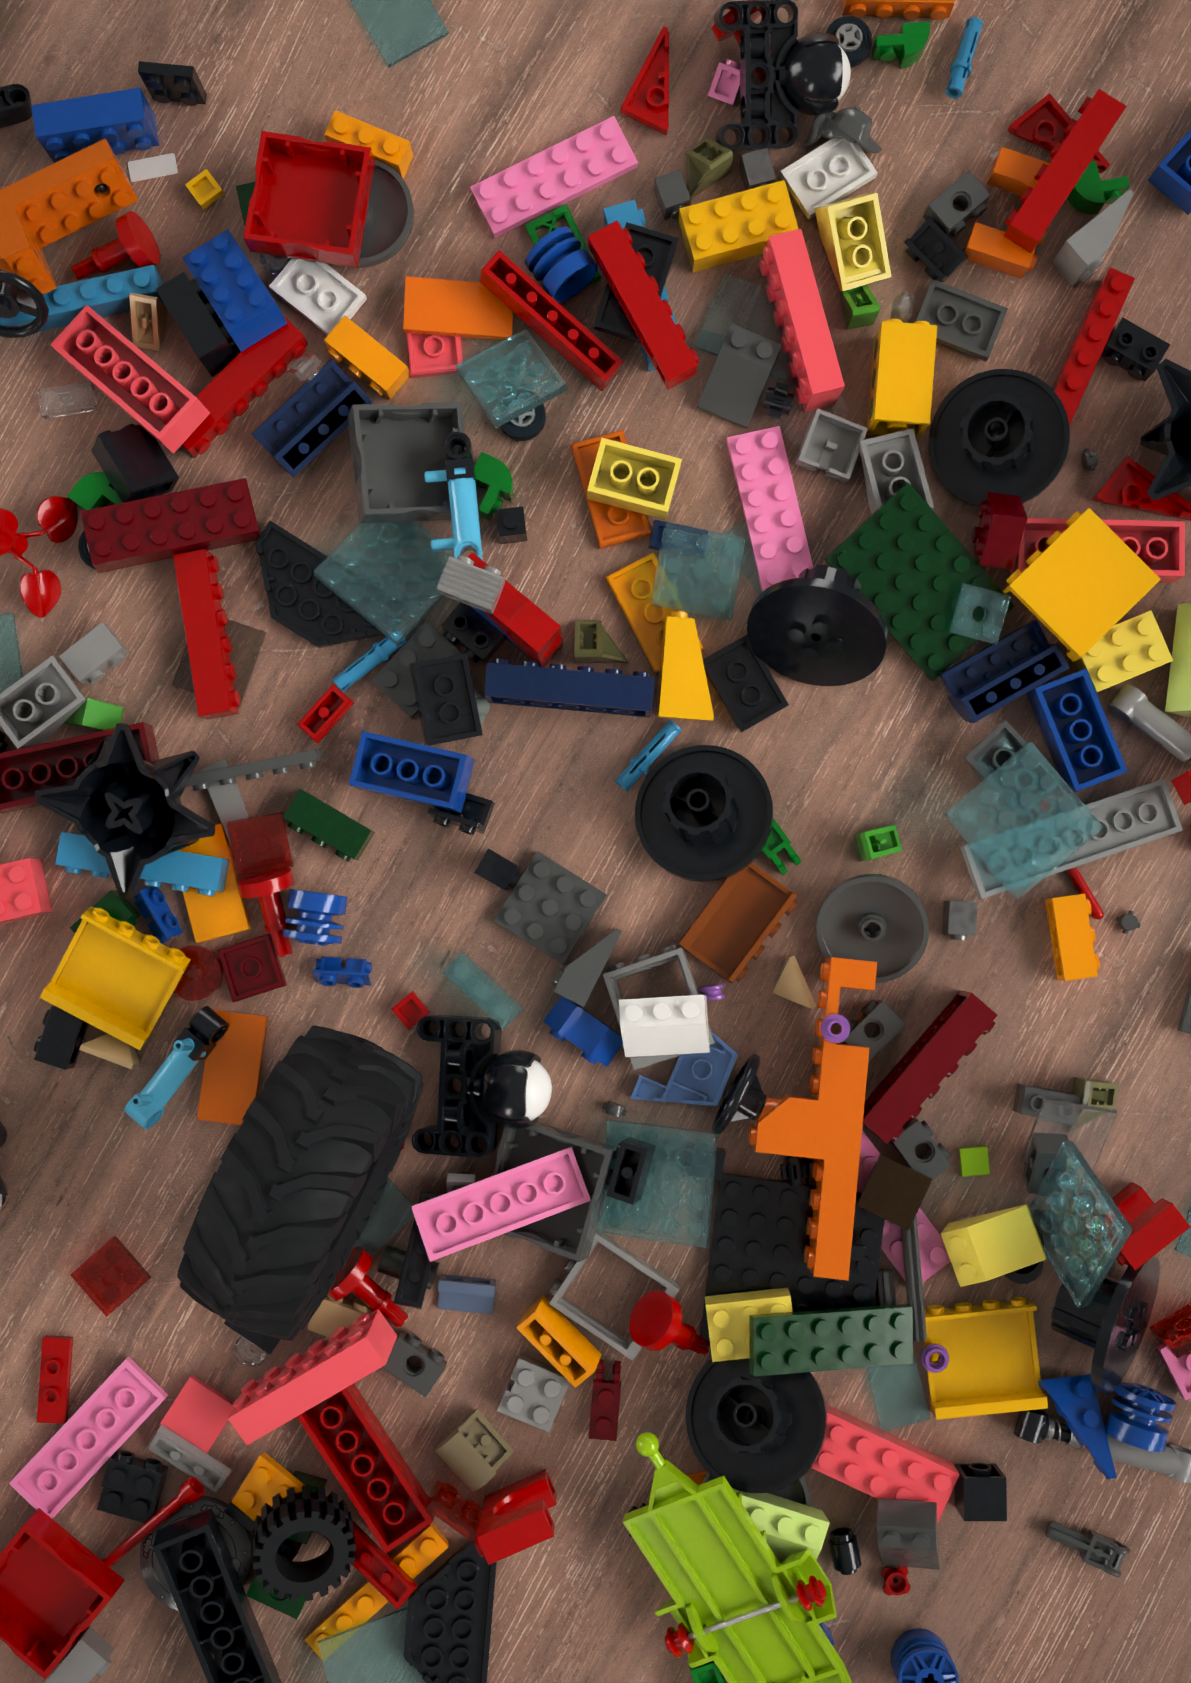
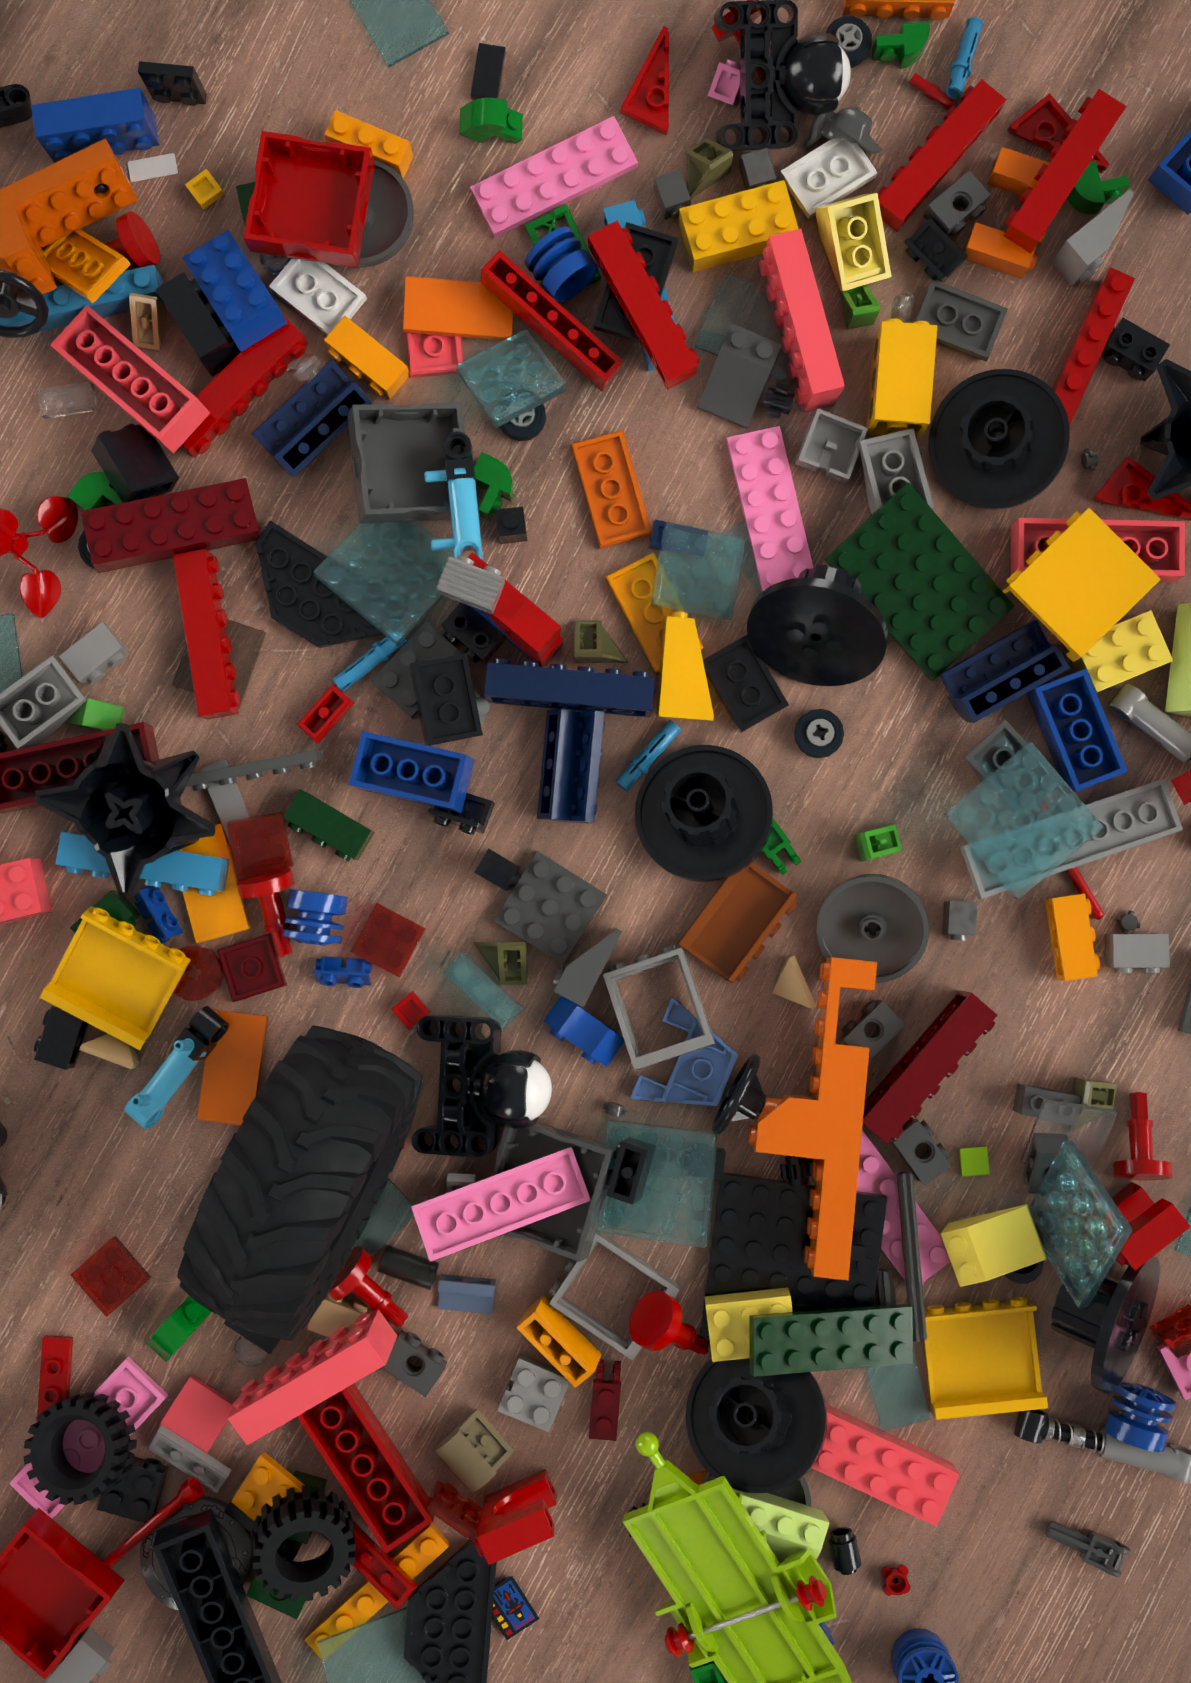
black tile [394,1191,441,1310] -> none
light yellow brick [587,438,682,520] -> none
white slope [619,995,710,1057] -> none
medium lavender bush [699,984,726,1001] -> none
medium lavender plate [821,1014,850,1043] -> none
dark brown tile [856,1153,933,1231] -> none
dark grey slope [877,1498,940,1570] -> none
medium lavender plate [920,1343,949,1373] -> none
clear light blue piece [949,583,1011,645] -> none
black head [954,1463,1007,1521] -> none
dark red brick [971,492,1027,570] -> none
blue wing [1038,1374,1117,1480] -> none
none -> black tyre [23,1392,137,1505]
none -> light orange tile [43,228,131,304]
none -> green brick [146,1296,211,1362]
none -> clear red plate [351,903,426,977]
none -> green brick [459,98,523,144]
none -> black tile [471,43,506,100]
none -> olive slope [473,942,527,985]
none -> piece [492,1576,540,1640]
none -> dark blue brick [537,708,605,824]
none -> black wheel [794,709,844,758]
none -> red brick [877,79,1007,232]
none -> red piece [909,73,954,109]
none -> light grey brick [1105,934,1170,973]
none -> red piece [1113,1092,1173,1181]

